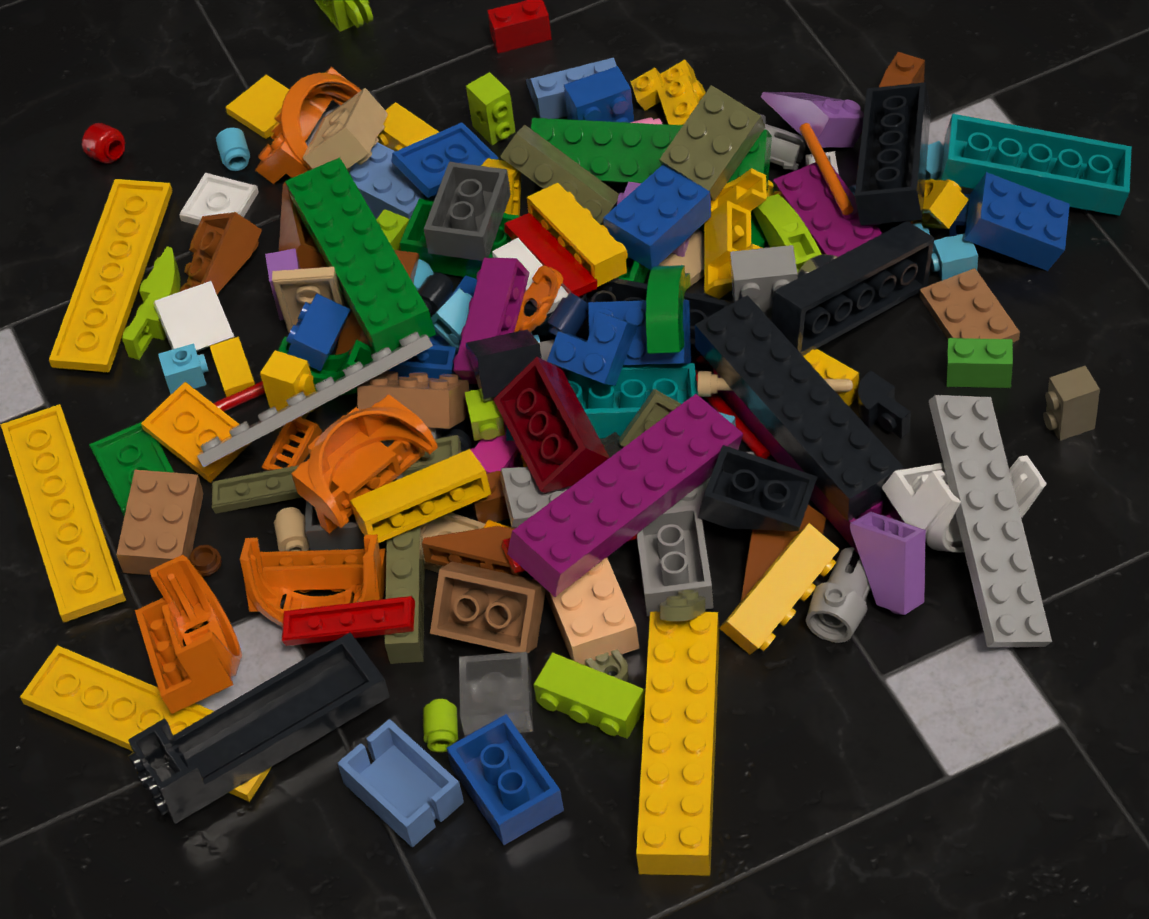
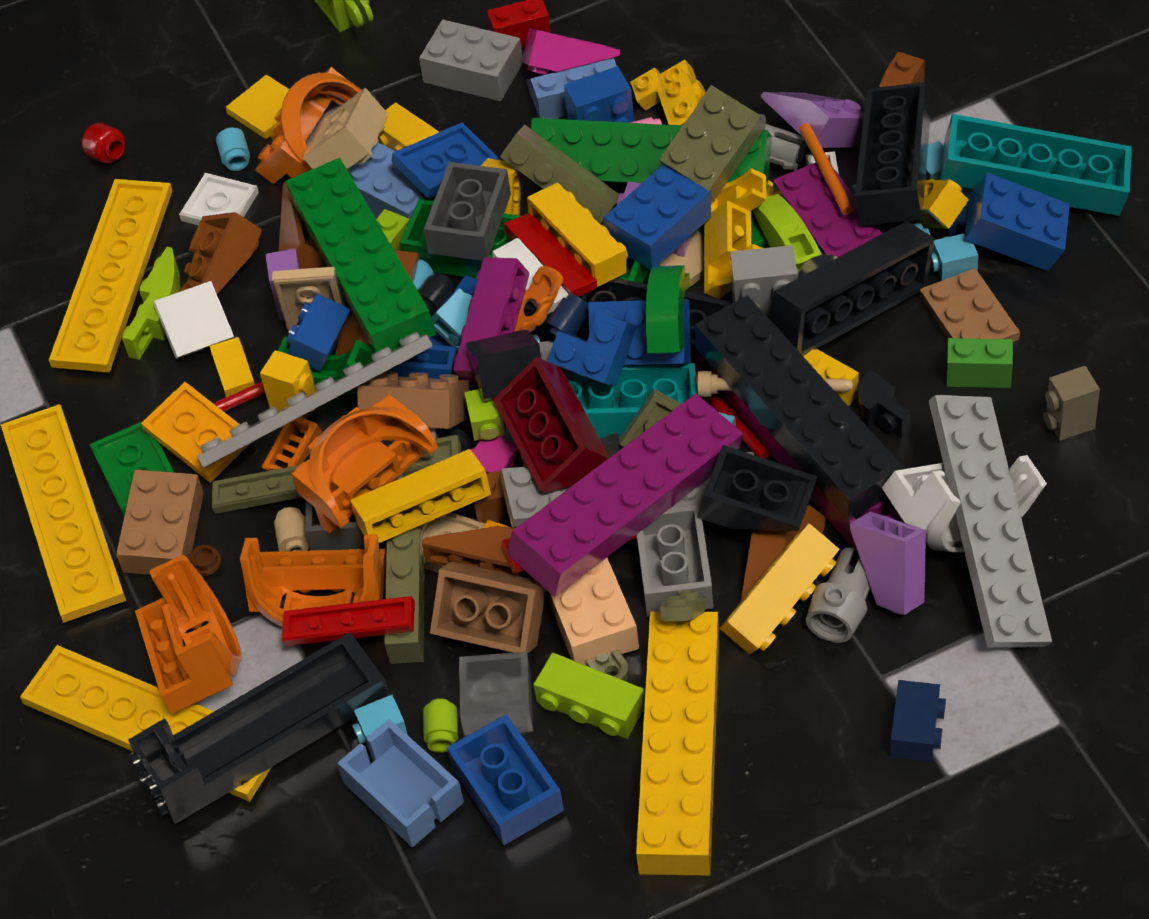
medium azure brick [158,343,209,394] -> none
lime brick [466,72,516,145] -> none
none -> medium azure brick [352,695,408,752]
none -> light grey brick [419,19,523,101]
none -> dark pink slope [522,28,620,75]
none -> dark blue brick [890,680,946,762]

